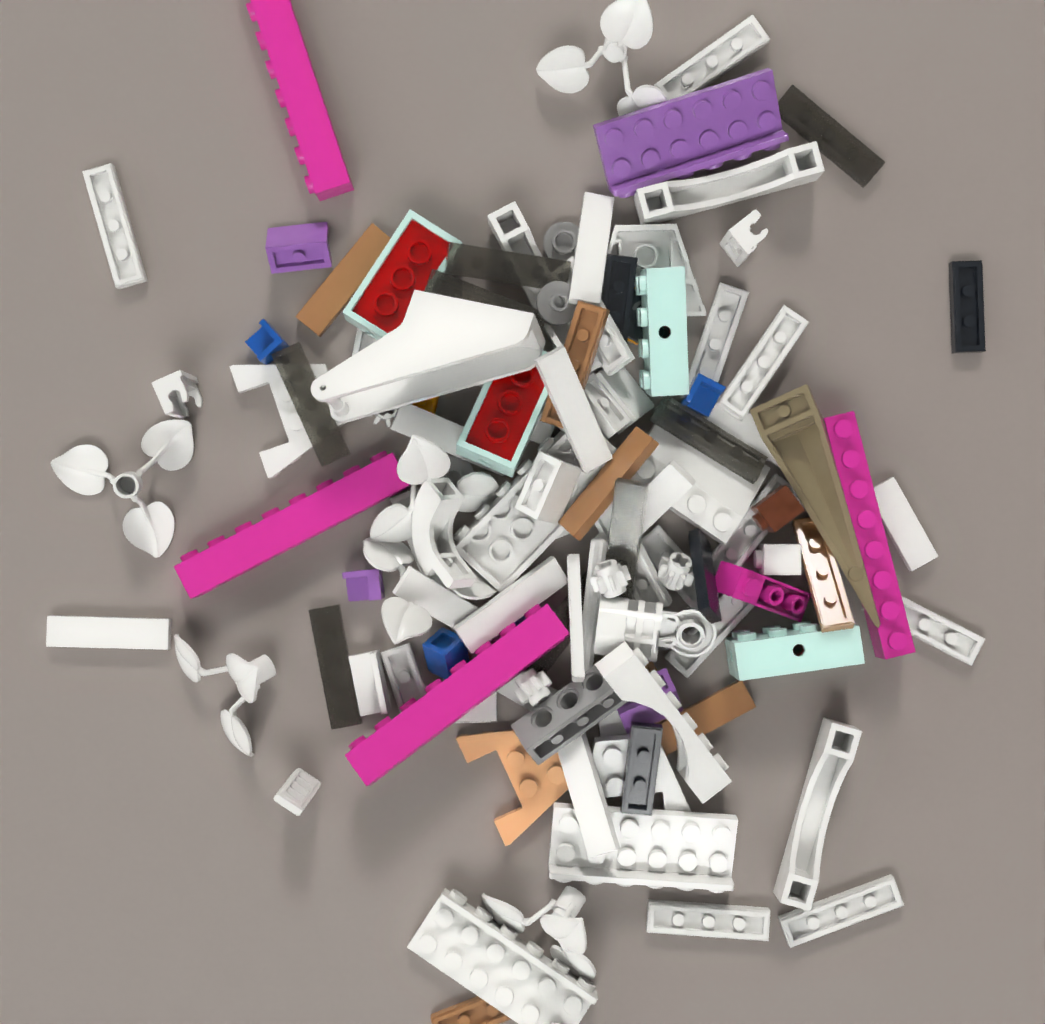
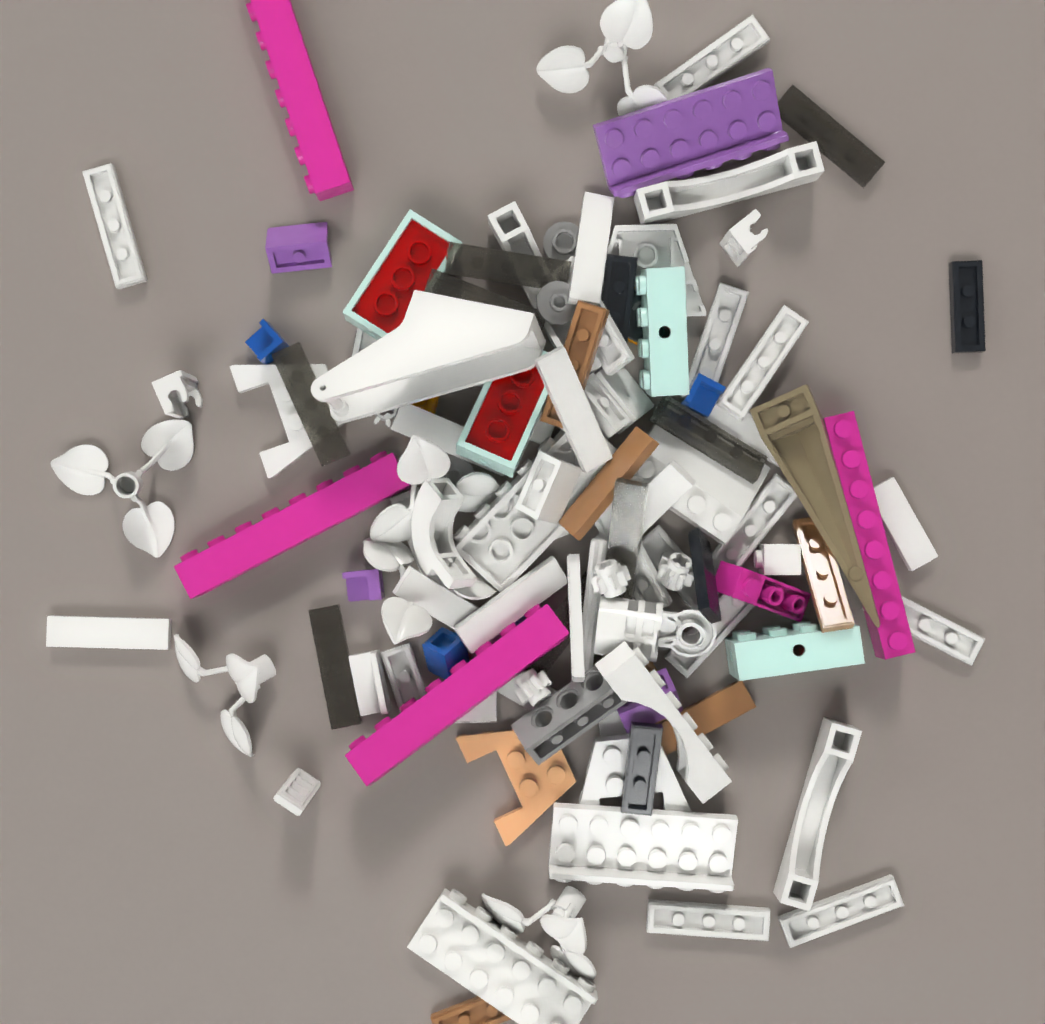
medium nougat tile [295,223,391,337] -> none
white tile [558,733,621,858] -> none
copper brick [751,485,805,533] -> none

